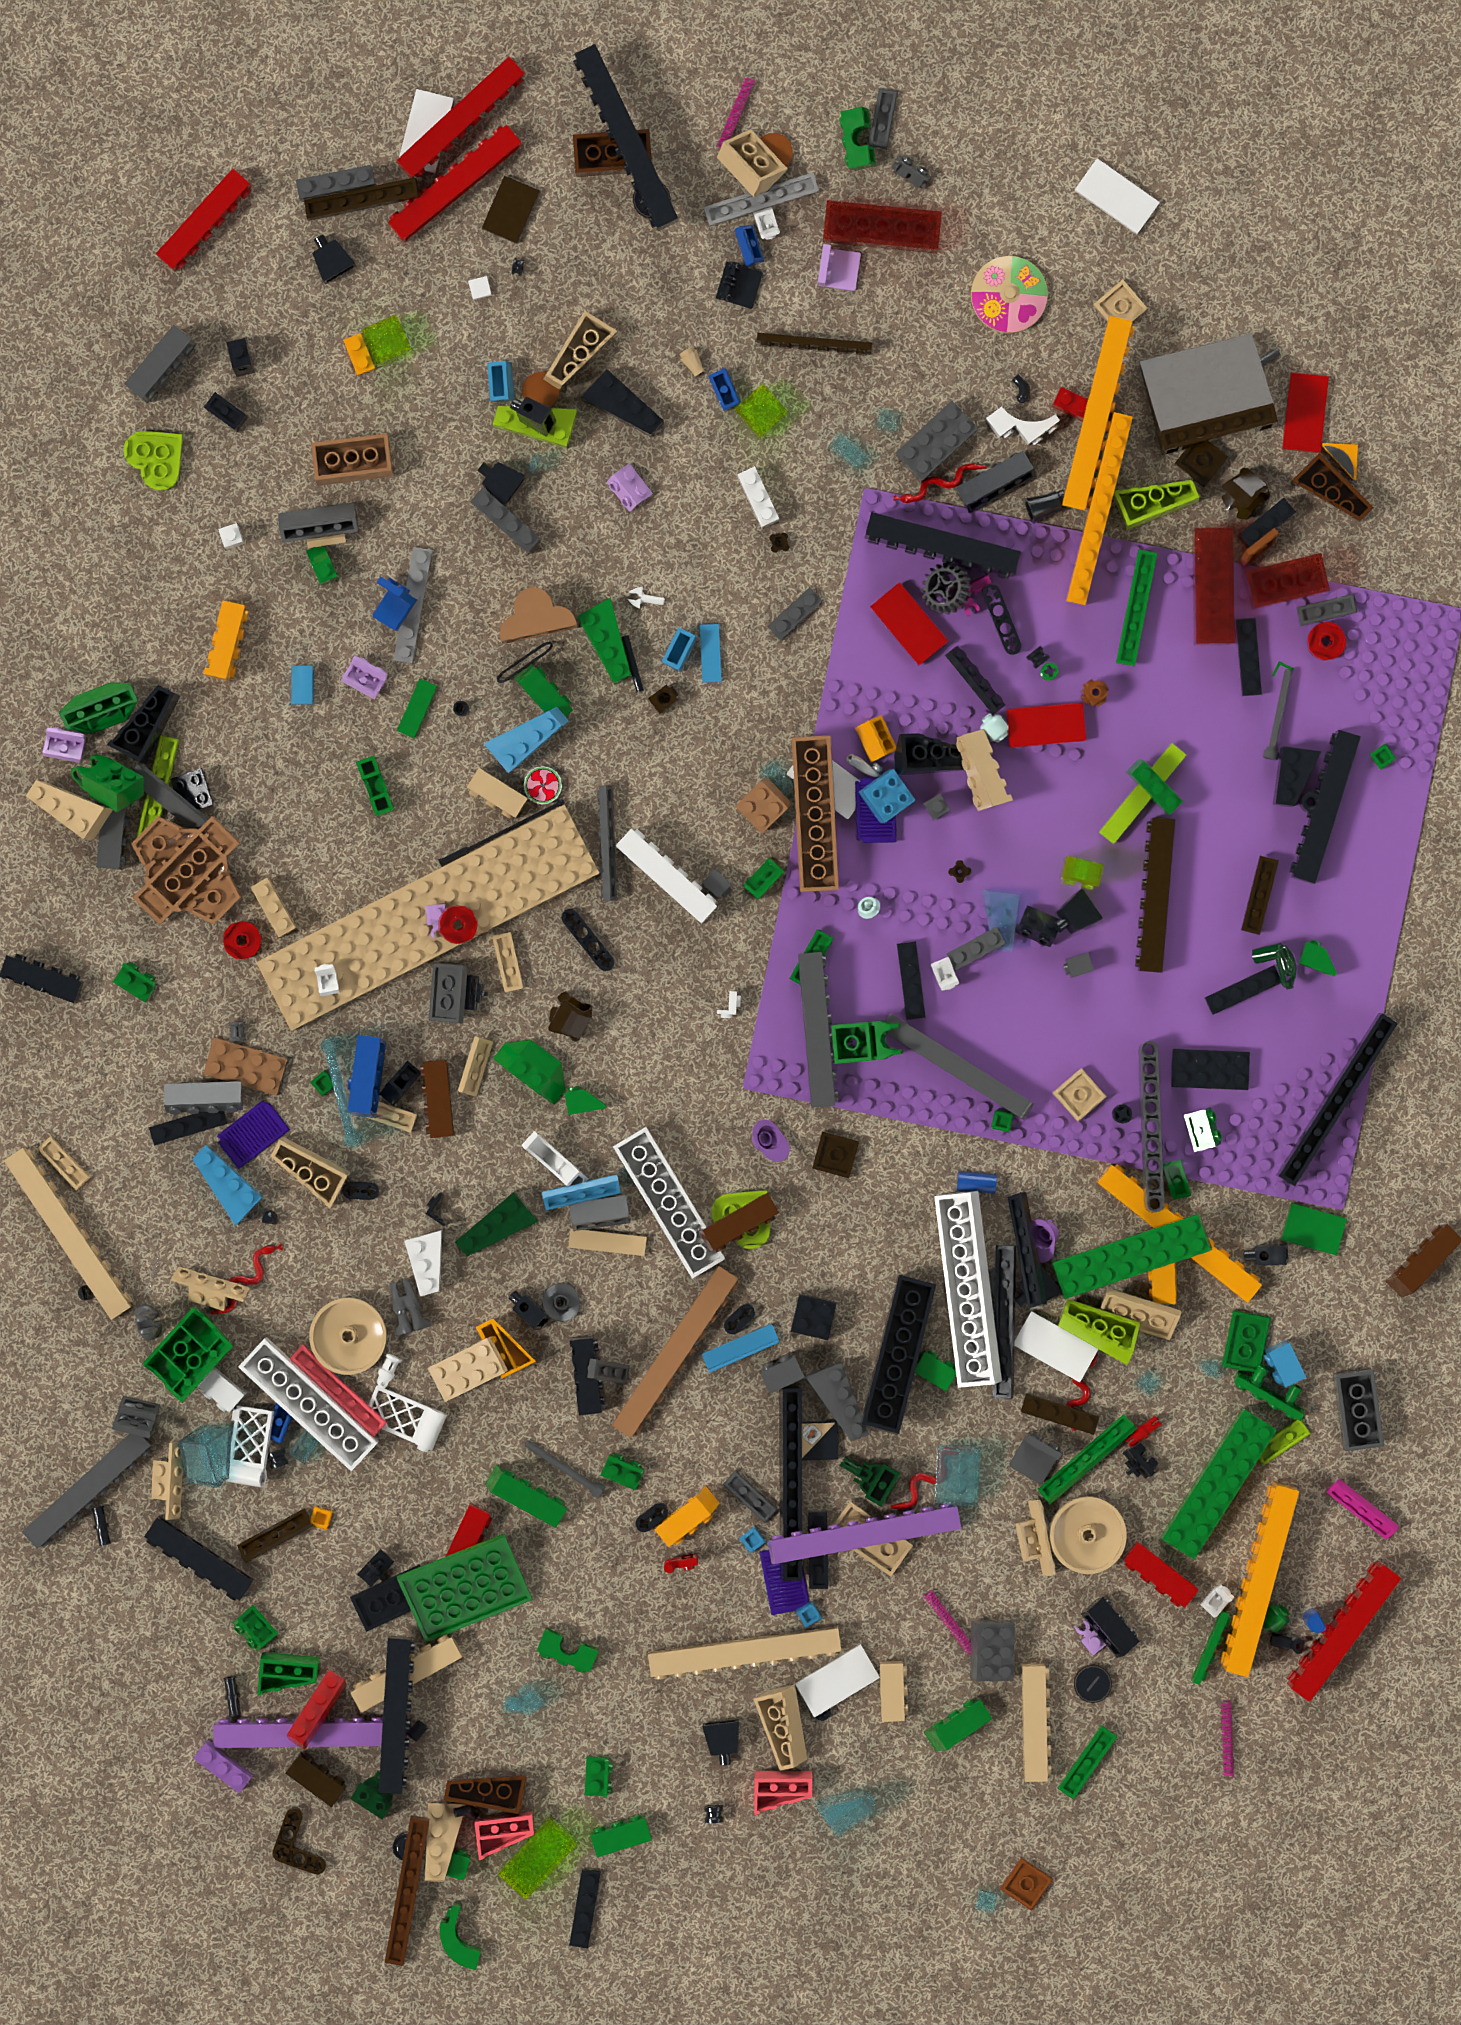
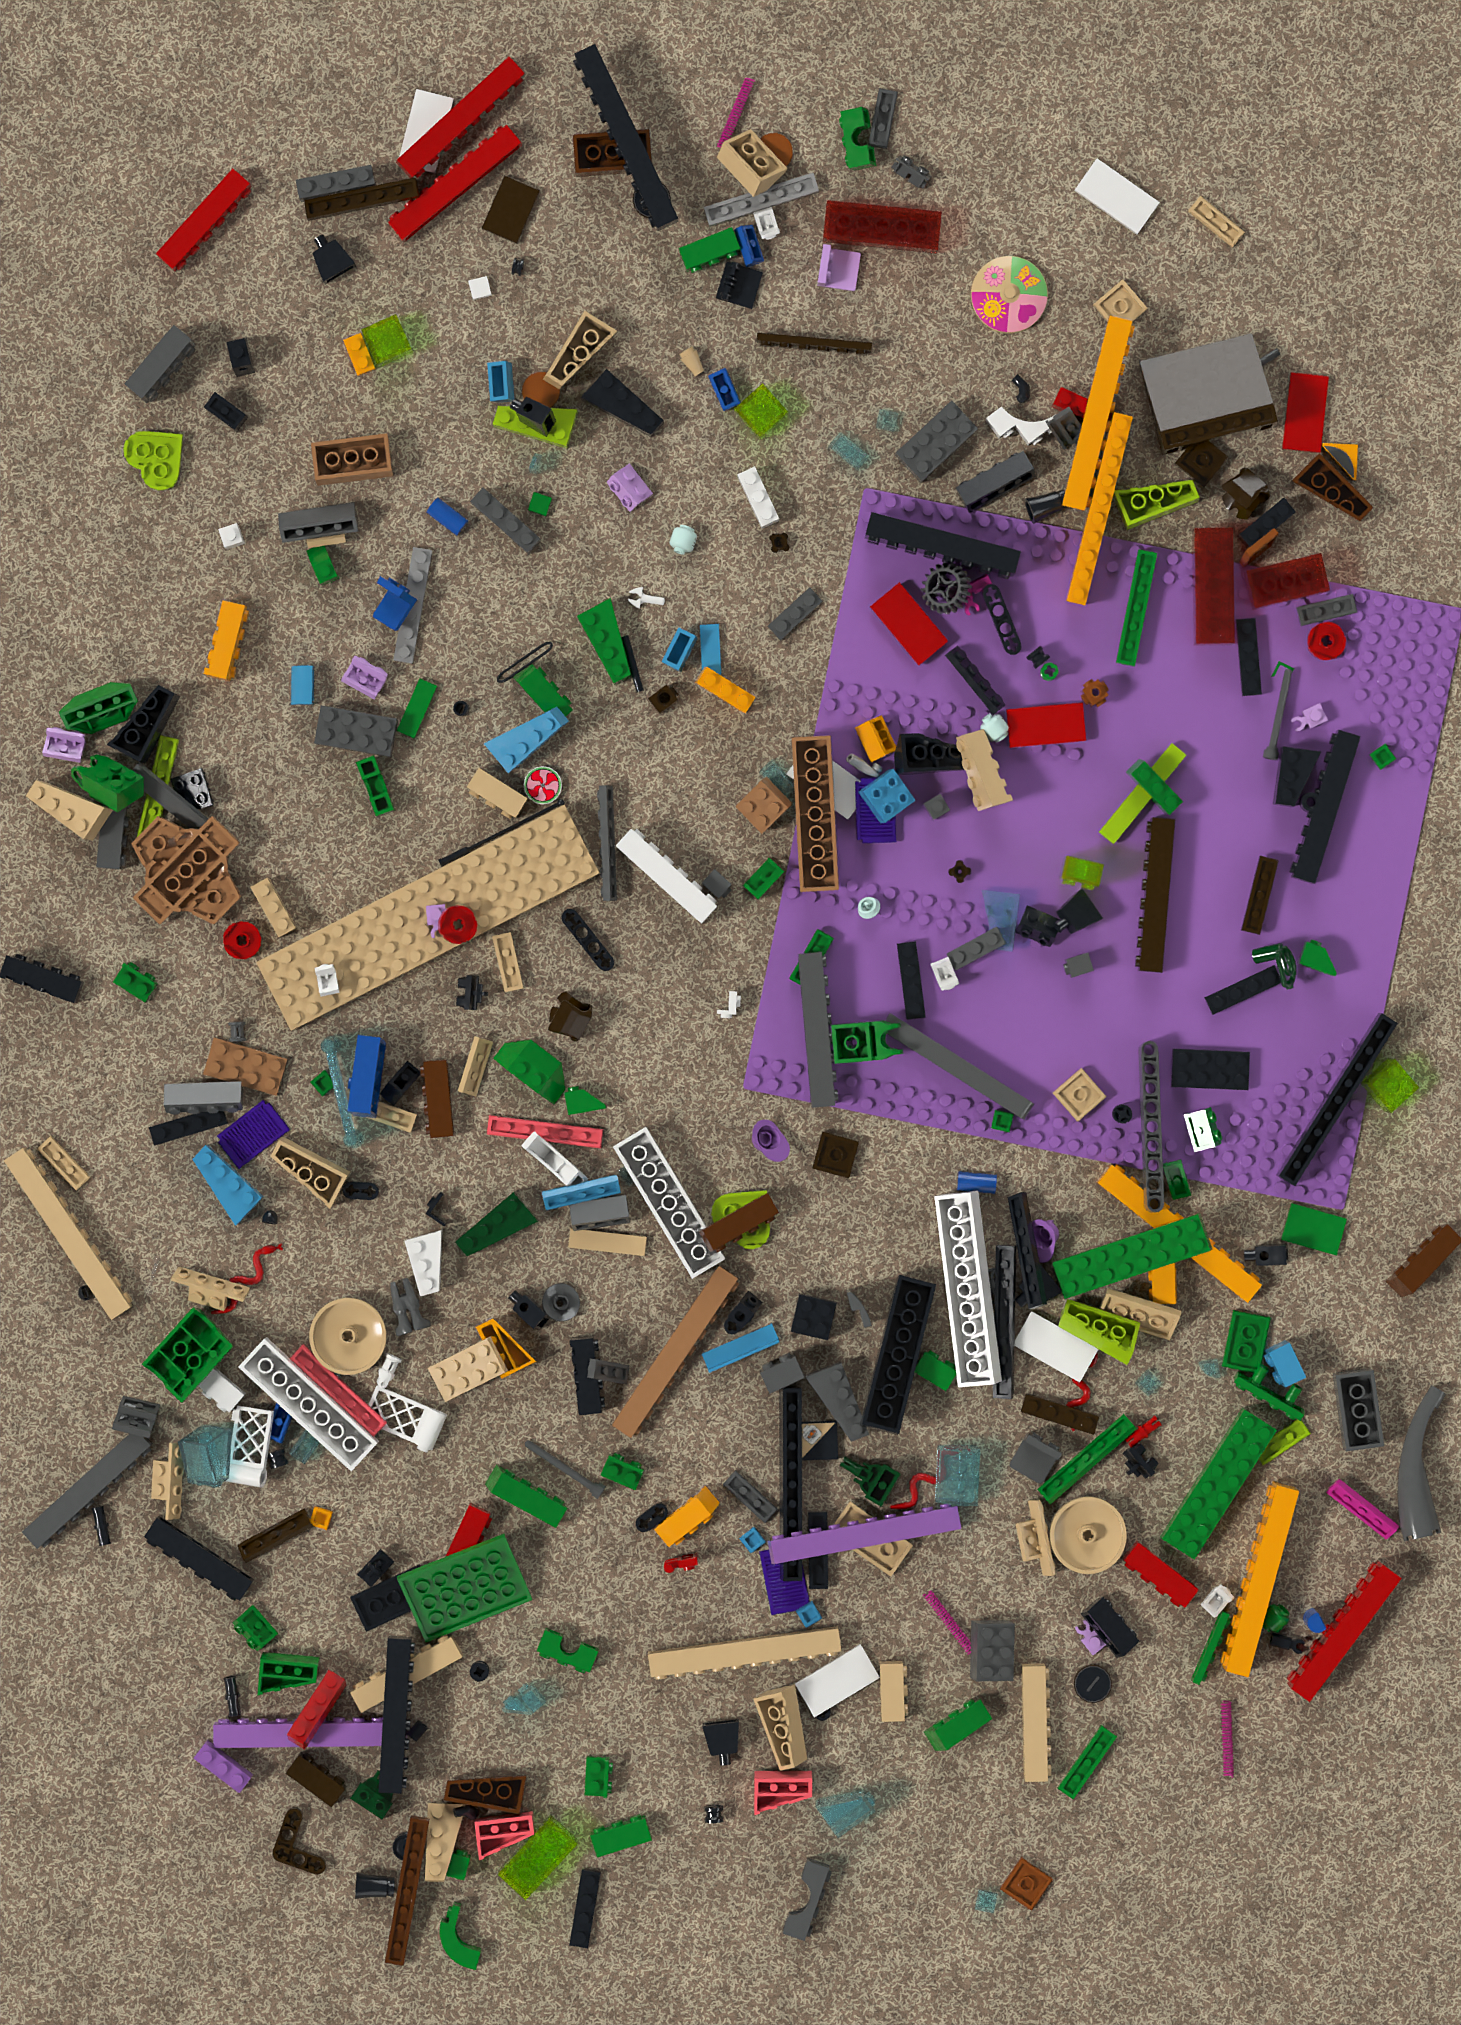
dark grey piece [135,1304,162,1340] -> none
dark grey plate [429,963,468,1023] -> none
black torso [478,462,526,506] -> none
medium nougat brick [500,587,578,644] -> none
red animal [893,463,987,503] -> none
none -> dark grey brick [314,705,398,758]
none -> black plant [355,1872,395,1899]
none -> blue brick [426,497,468,536]
none -> black wheel [470,1661,489,1682]
none -> coral tile [487,1115,603,1148]
none -> green tile [528,492,552,516]
none -> light aqua head [669,525,697,555]
none -> green brick [678,227,740,274]
none -> light orange brick [695,667,755,714]
none -> black bracket [728,1291,763,1328]
none -> dark grey arch [783,1858,832,1941]
none -> dark grey slope [846,1289,872,1328]
none -> dark grey plate [1045,407,1082,450]
none -> tan tile [1188,196,1245,248]
none -> lavender plate [1291,703,1328,731]
none -> clear neon green brick [1361,1058,1419,1113]
none -> dark grey brick [1397,1385,1446,1541]

